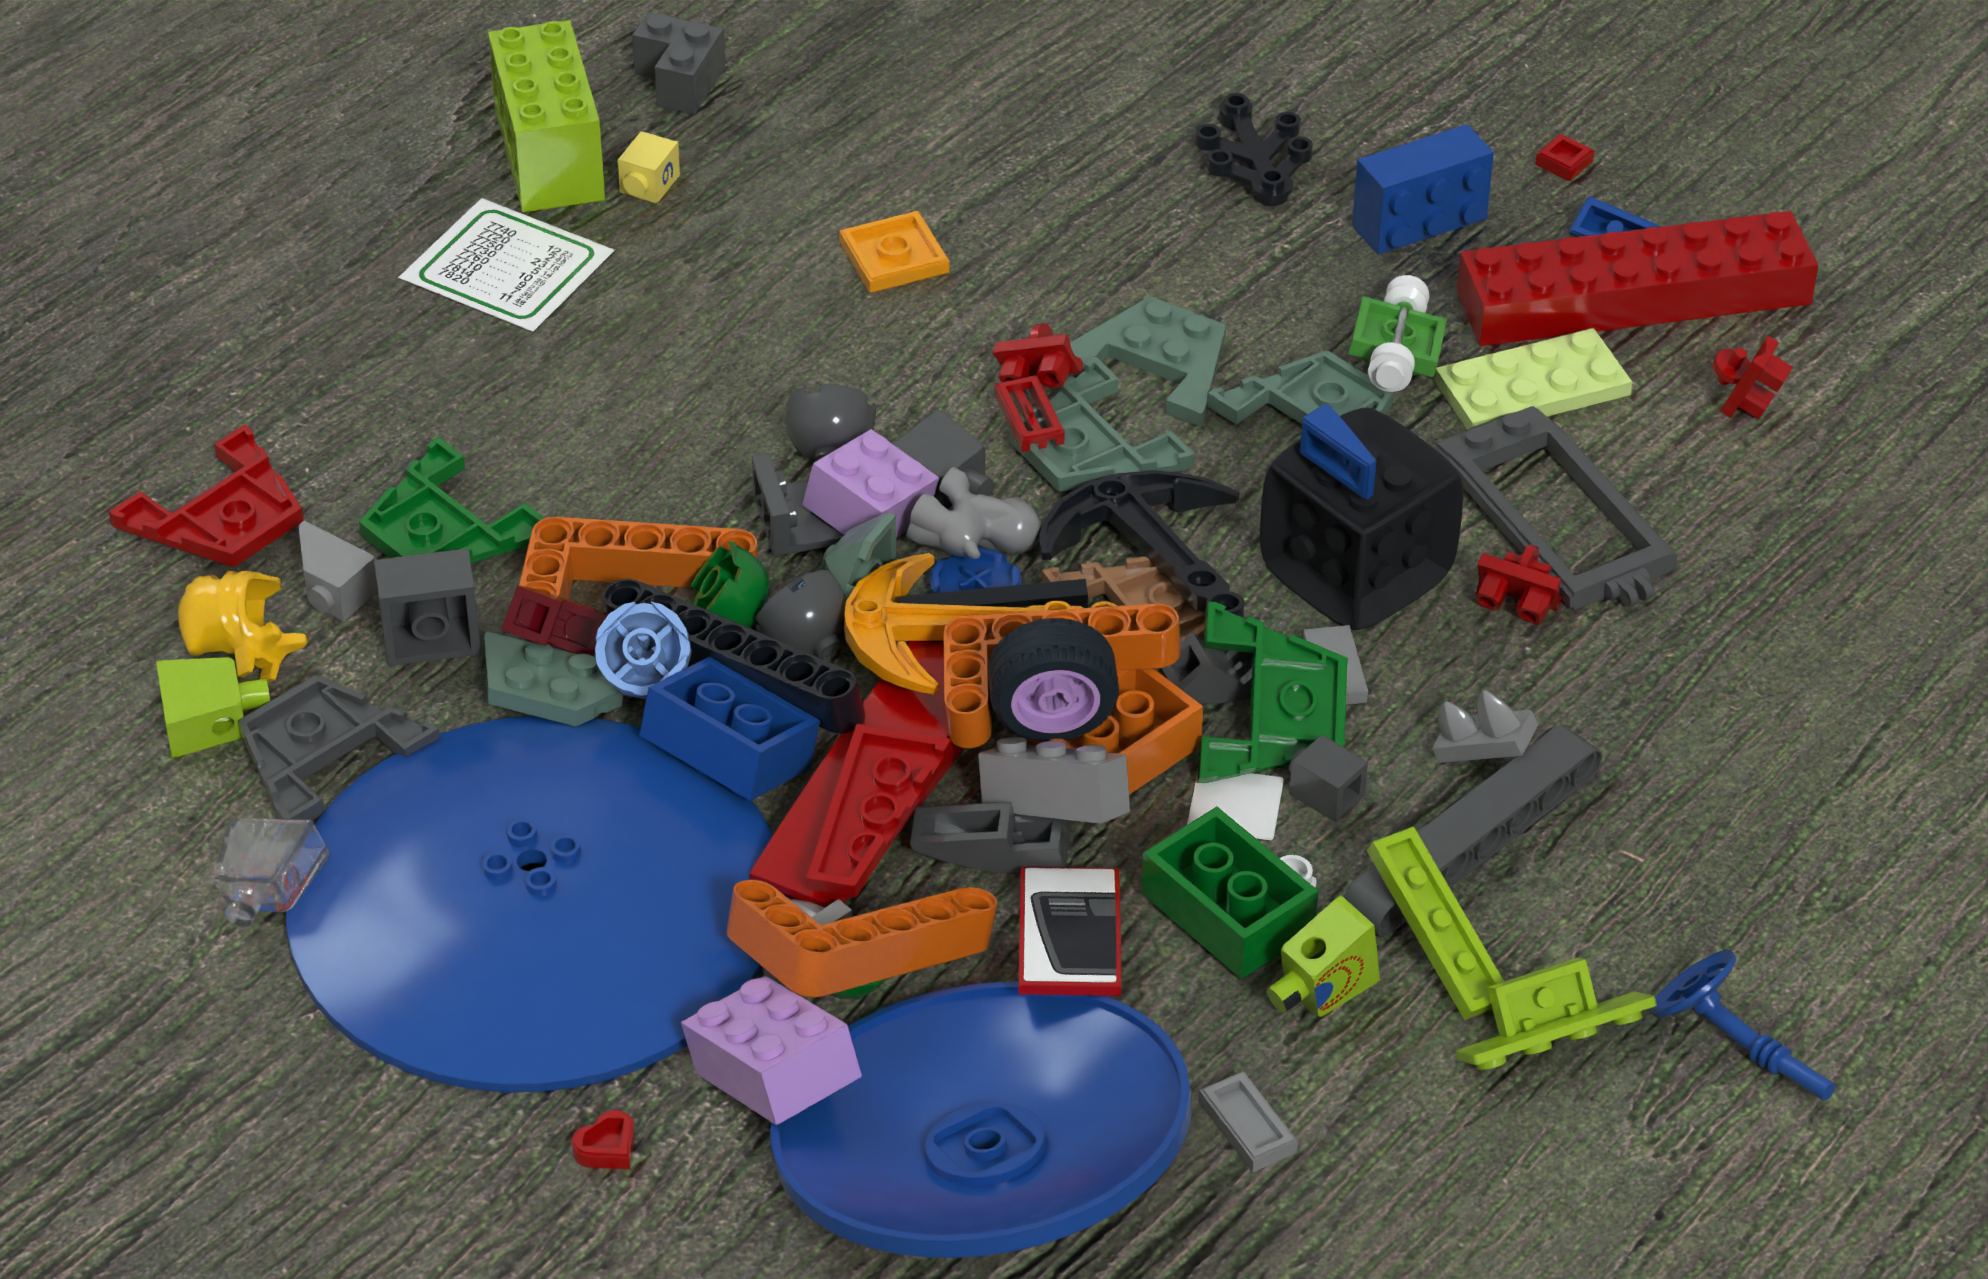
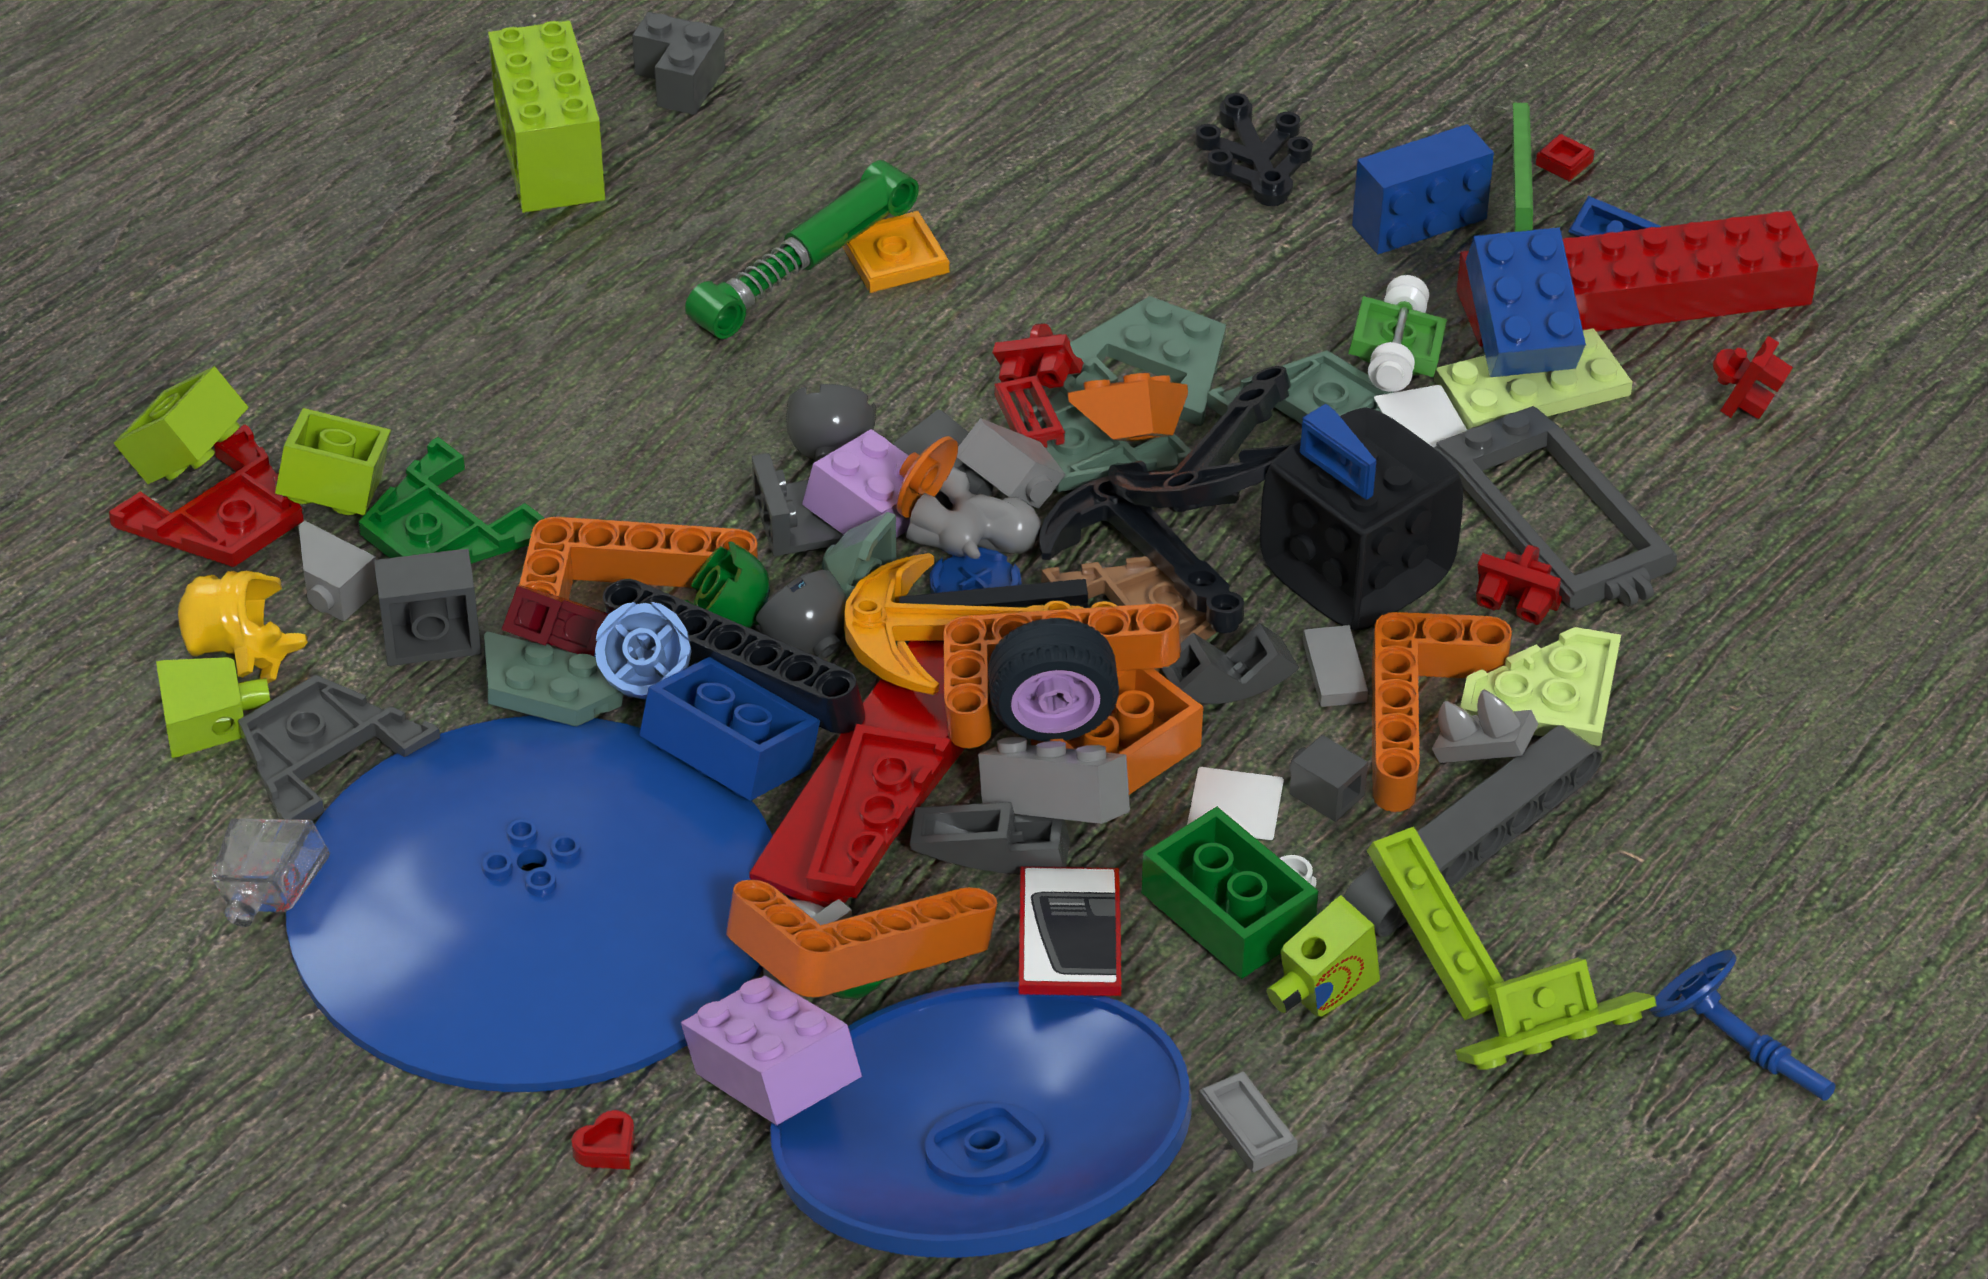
white sticker [398,198,615,332] -> none
light yellow brick [618,131,680,203] -> none
green wing [1197,601,1348,783] -> none
none -> lime brick [113,366,249,484]
none -> lime brick [275,408,391,516]
none -> green piece [685,160,919,339]
none -> orange dish [897,436,958,518]
none -> light grey slope [957,418,1066,508]
none -> orange slope [1068,373,1188,442]
none -> black piece [1108,366,1292,511]
none -> orange beam [1372,612,1512,812]
none -> white sticker [1374,385,1467,447]
none -> yellowish green plate [1460,627,1621,746]
none -> blue brick [1465,227,1586,378]
none -> bright green tile [1512,103,1533,232]

